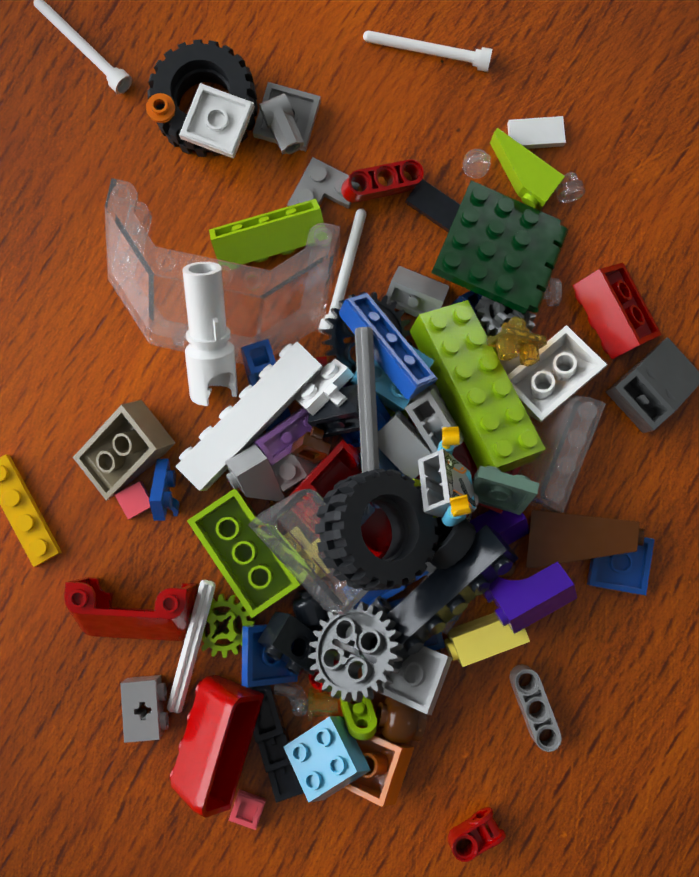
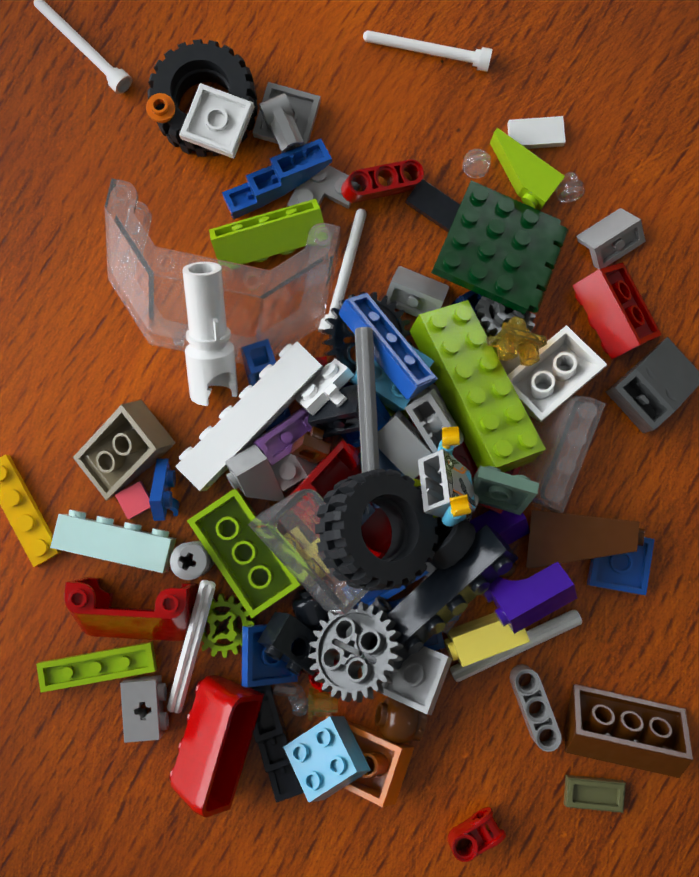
coral tile [228,789,266,830] -> none
lime plate [340,695,377,740] -> none
clear tile [543,278,562,306] -> none
none -> lime plate [36,641,157,693]
none -> light aqua brick [50,510,176,573]
none -> light grey piece [170,541,214,580]
none -> blue slope [222,138,332,220]
none -> white axle [450,610,582,682]
none -> reddish brown slope [564,684,693,778]
none -> olive tile [564,775,626,813]
none -> light grey panel [576,208,646,270]

